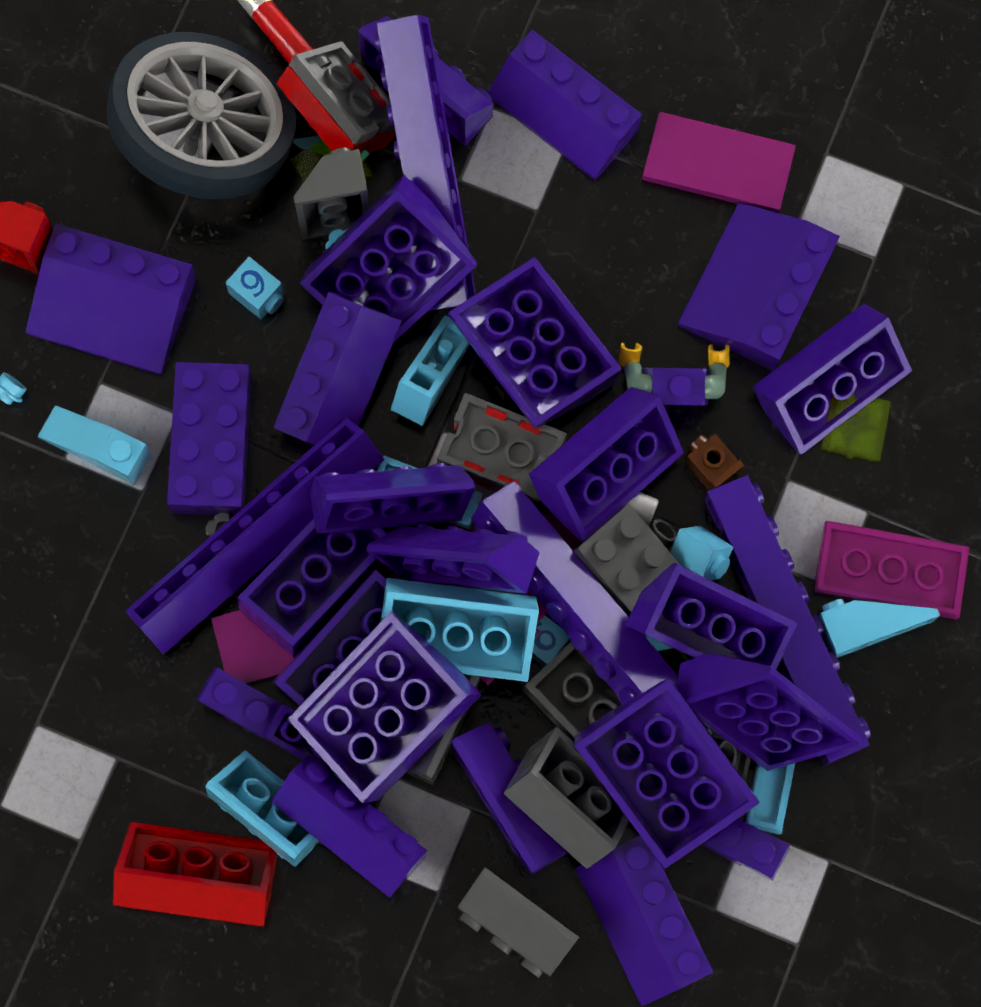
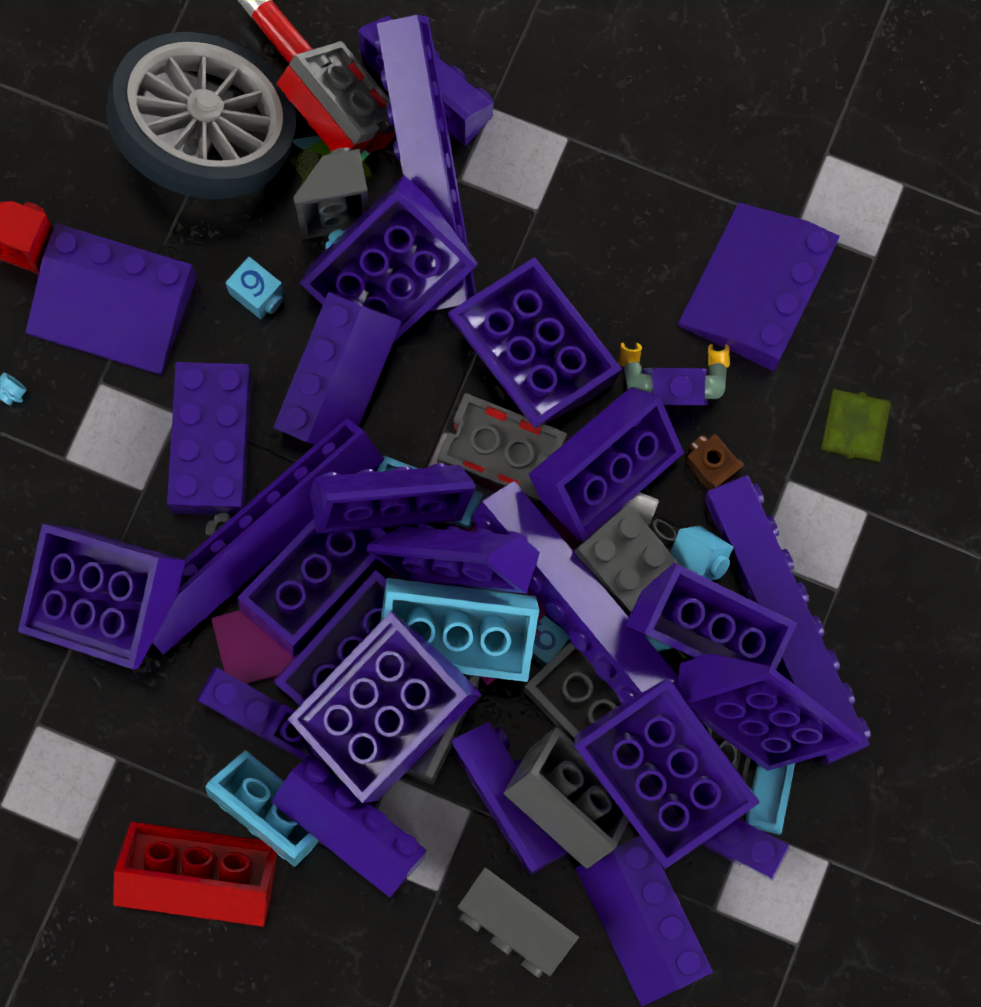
medium azure slope [38,405,151,486] -> none
medium azure slope [391,315,470,426] -> none
dark purple slope [488,29,642,180] -> none
magenta tile [642,112,796,213] -> none
dark purple slope [752,304,912,455] -> none
magenta tile [813,520,970,620] -> none
medium azure slope [817,599,940,658] -> none
none -> dark purple slope [18,524,185,669]

